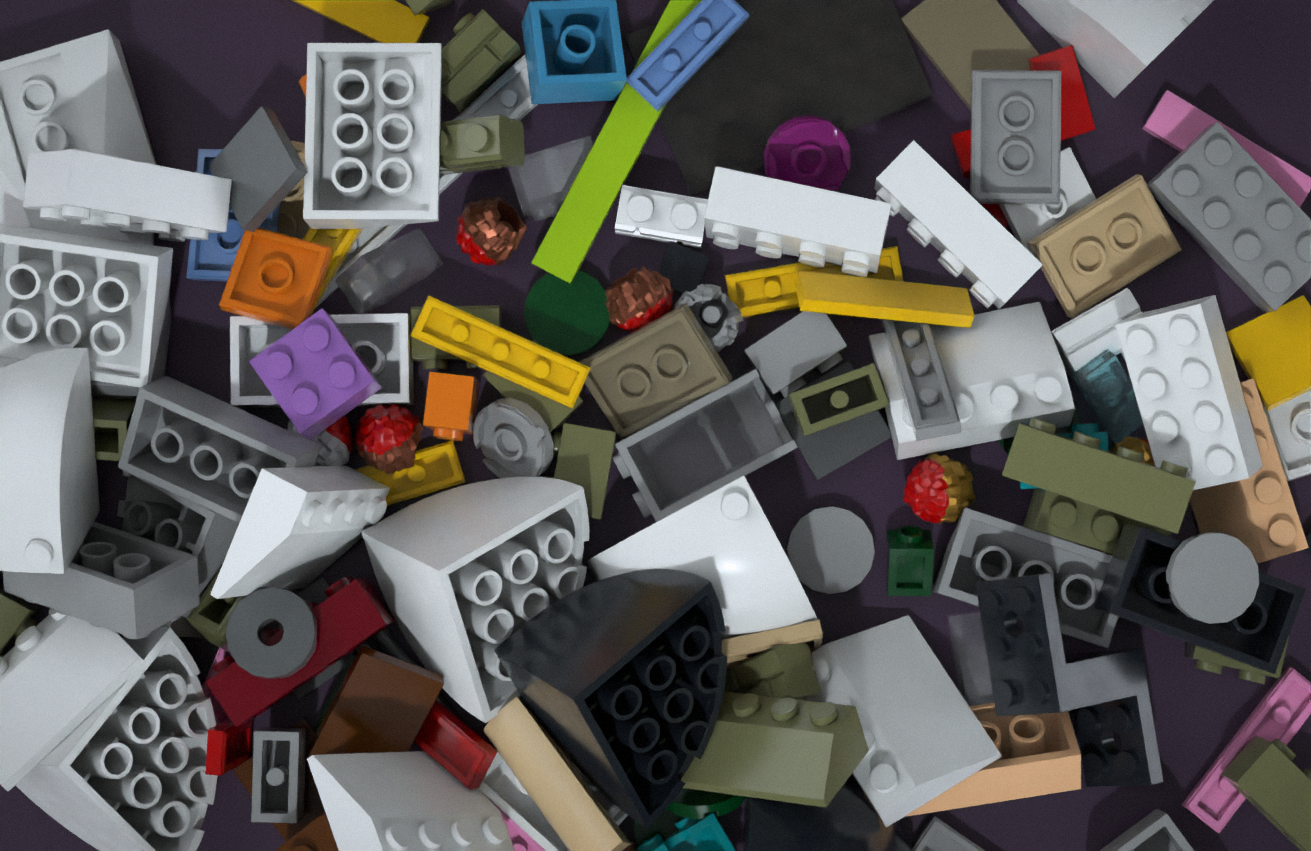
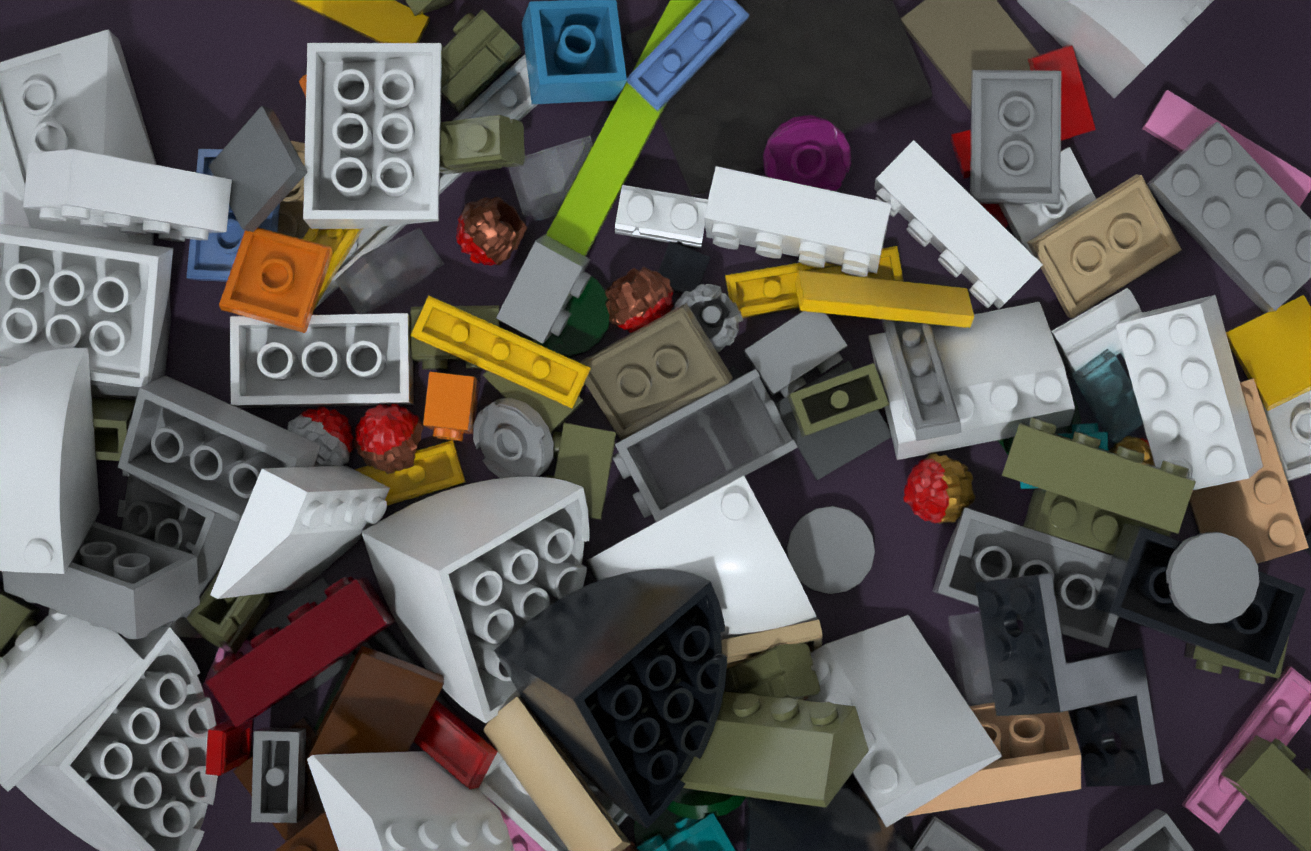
dark grey tile [226,587,318,679] -> none
medium lavender brick [249,308,382,440] -> none
dark green bracket [886,525,934,596] -> none
none -> light grey brick [496,234,591,344]

